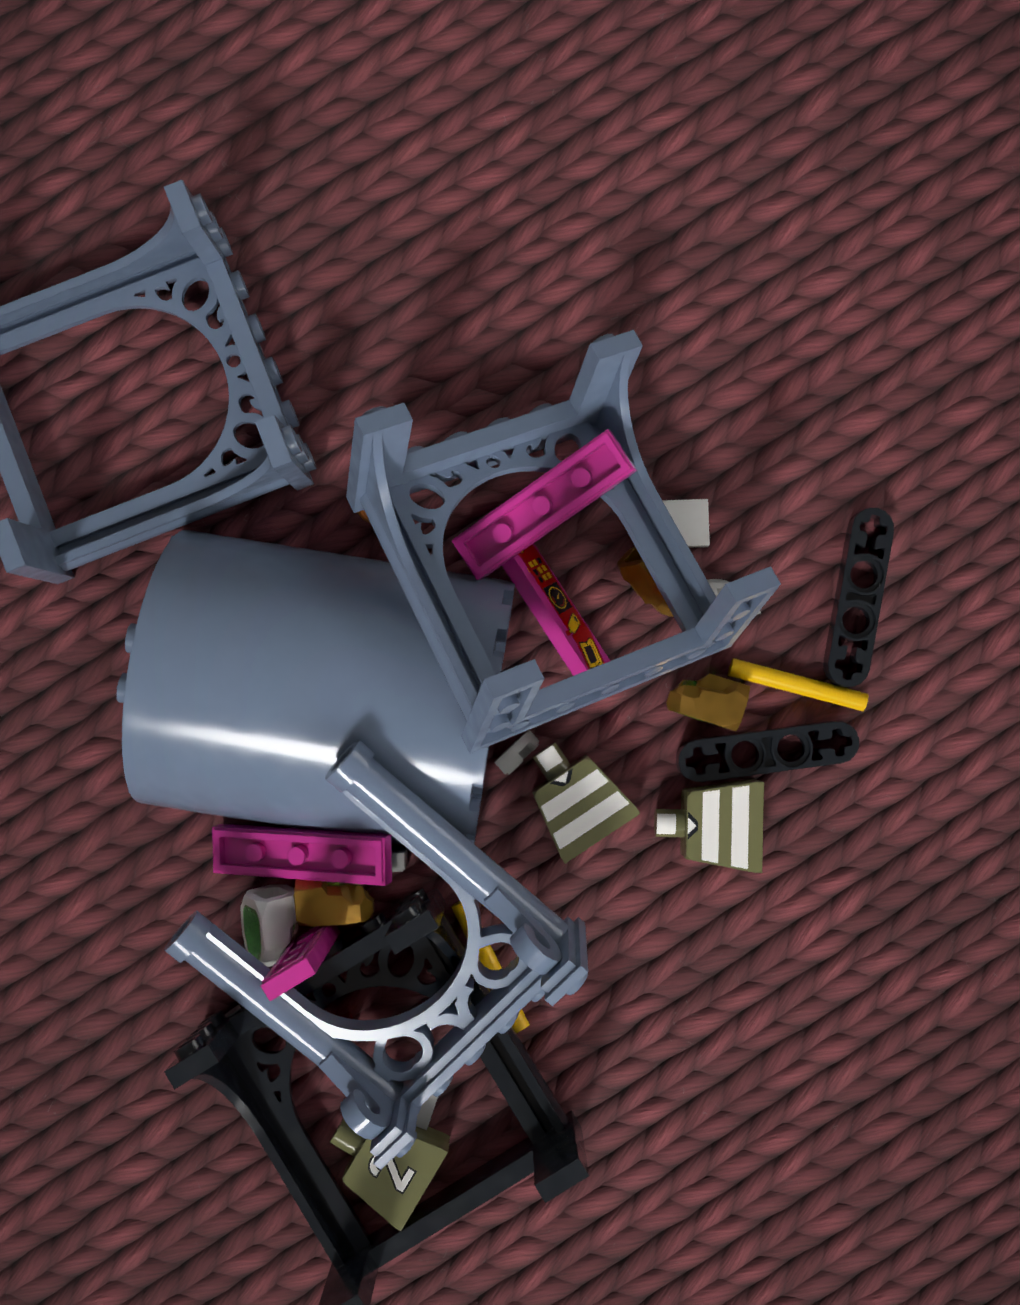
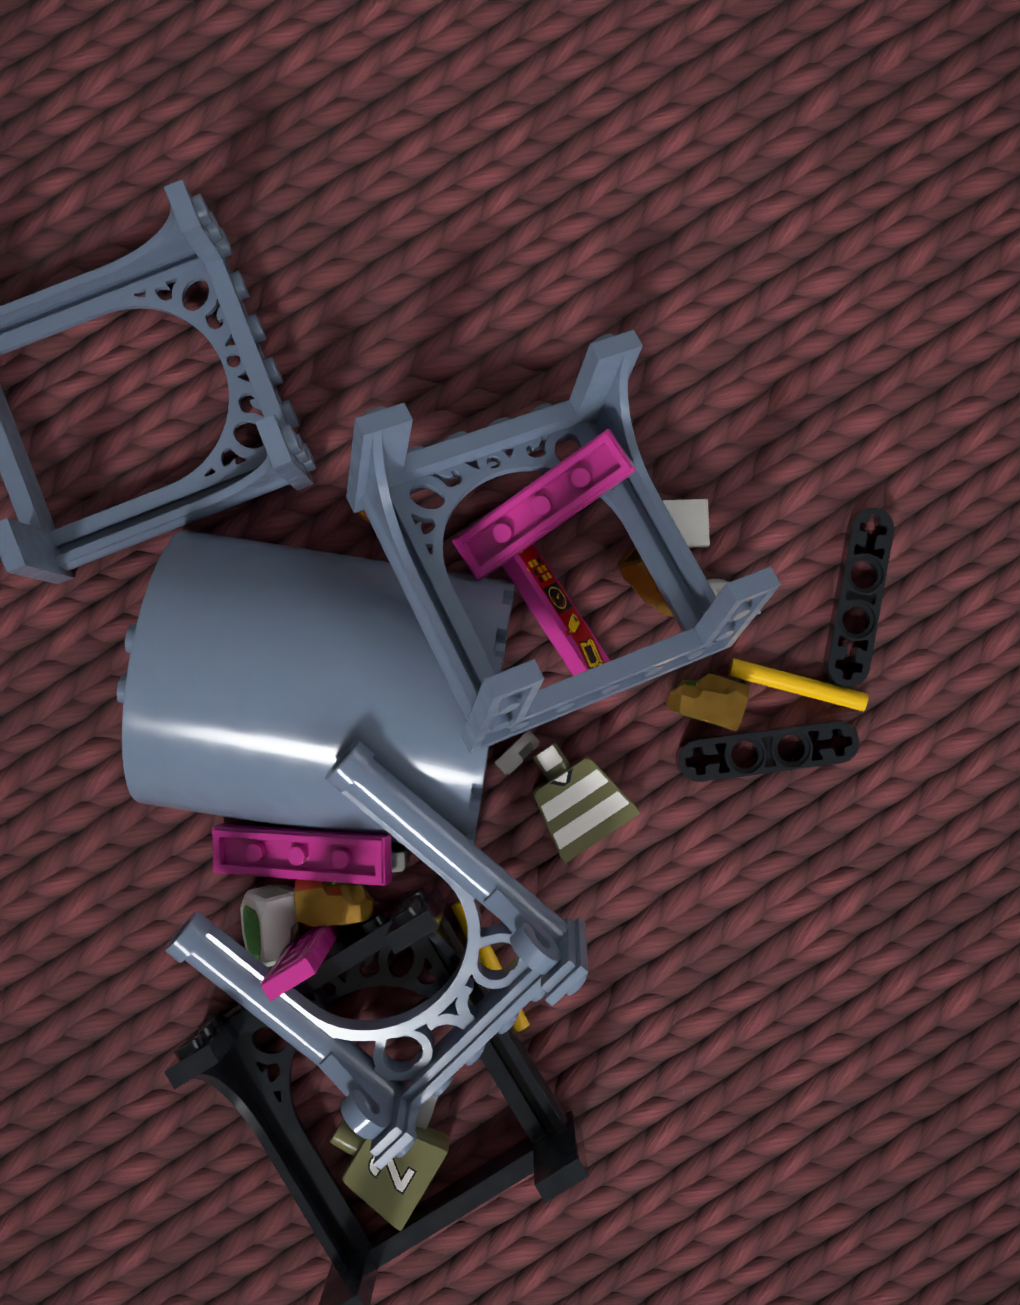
torso [654,779,764,873] -> none

